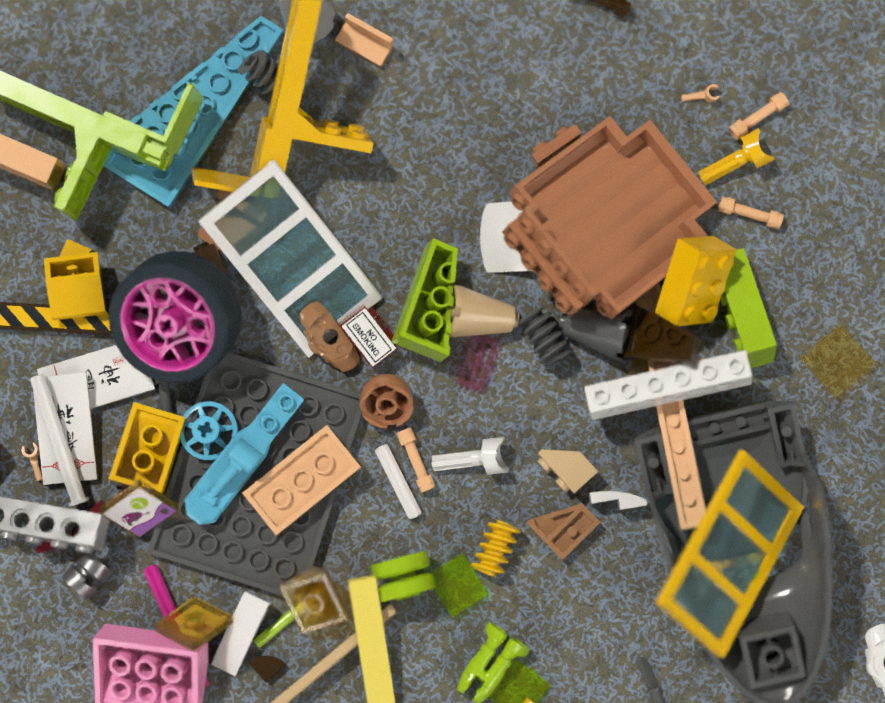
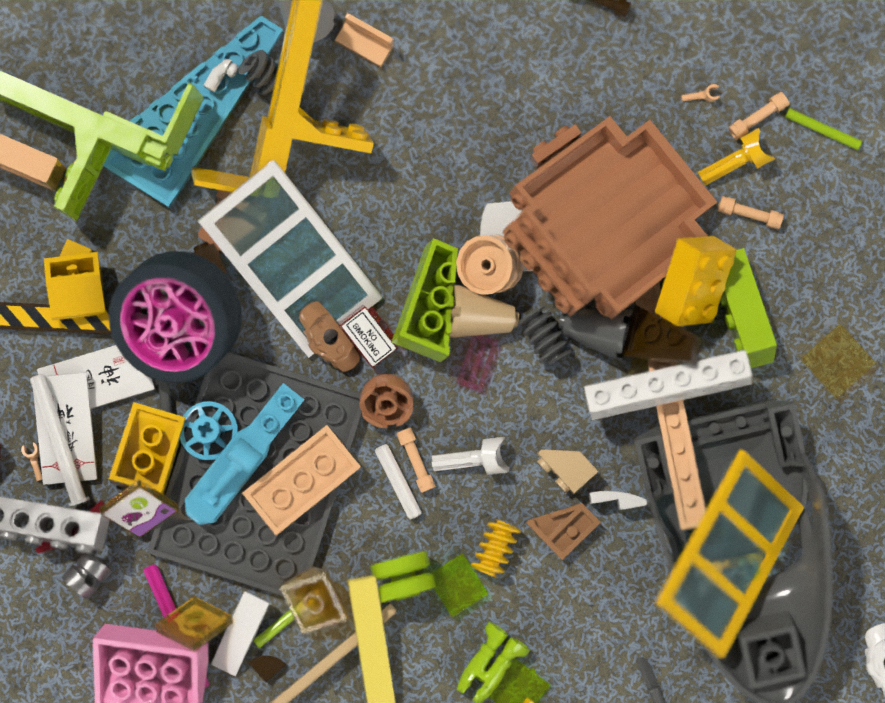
none -> white arm [203,59,239,92]
none -> light nougat wheel [456,234,524,295]
none -> lime bar [785,108,862,150]

